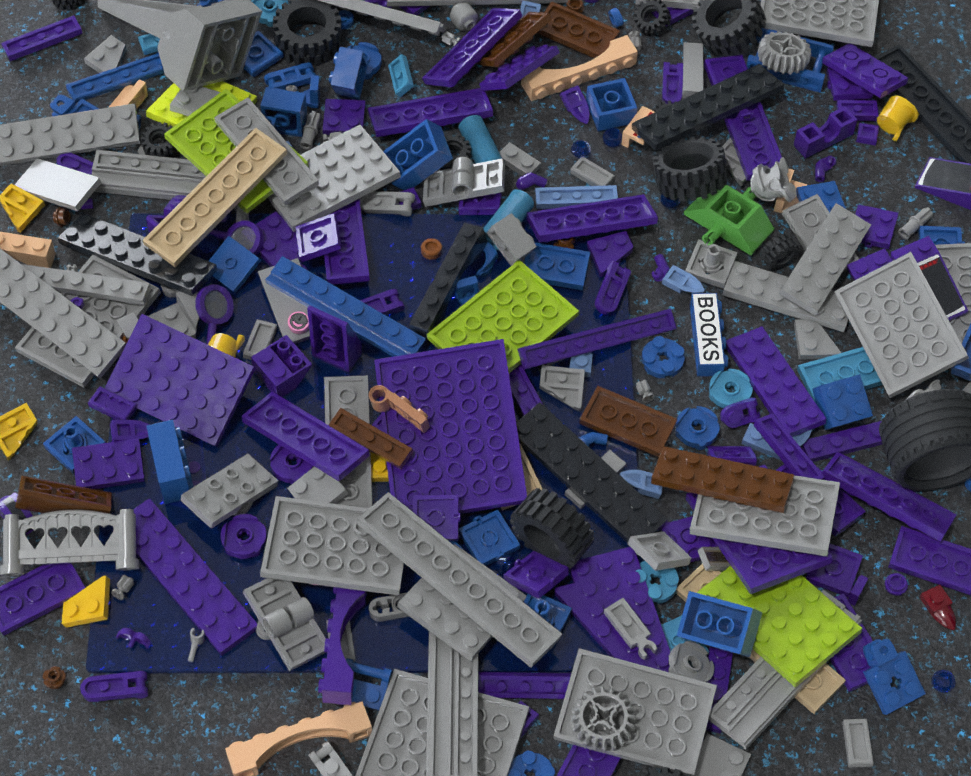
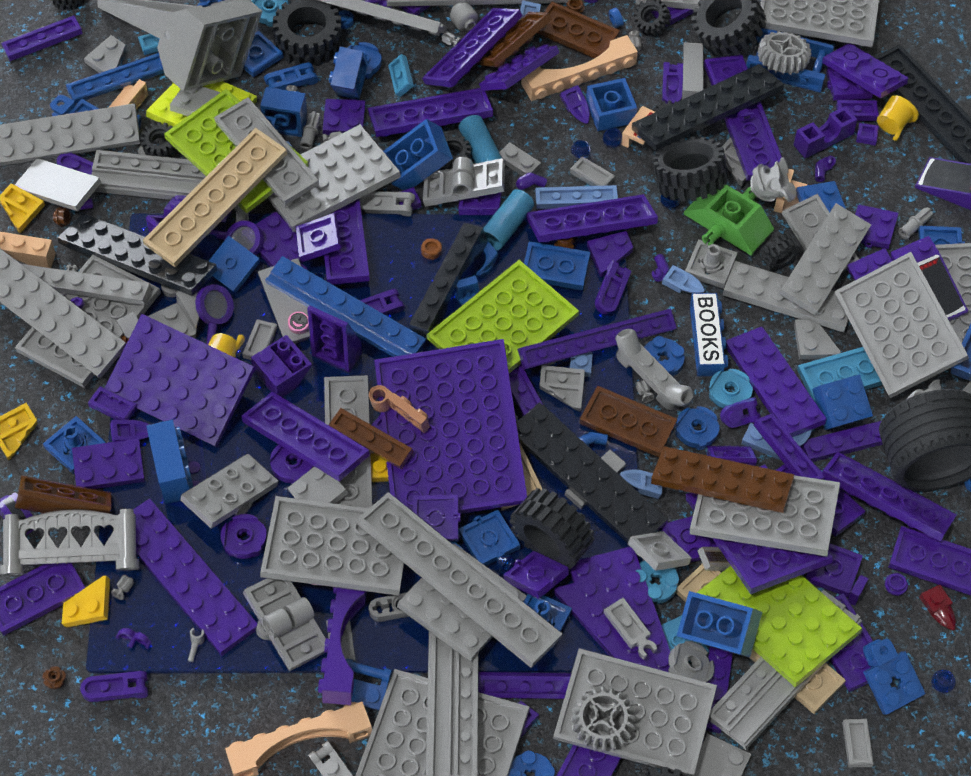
blue tile [301,75,320,108] -> none
light grey brick [487,213,537,266] -> none
none -> light grey plate [615,329,693,410]

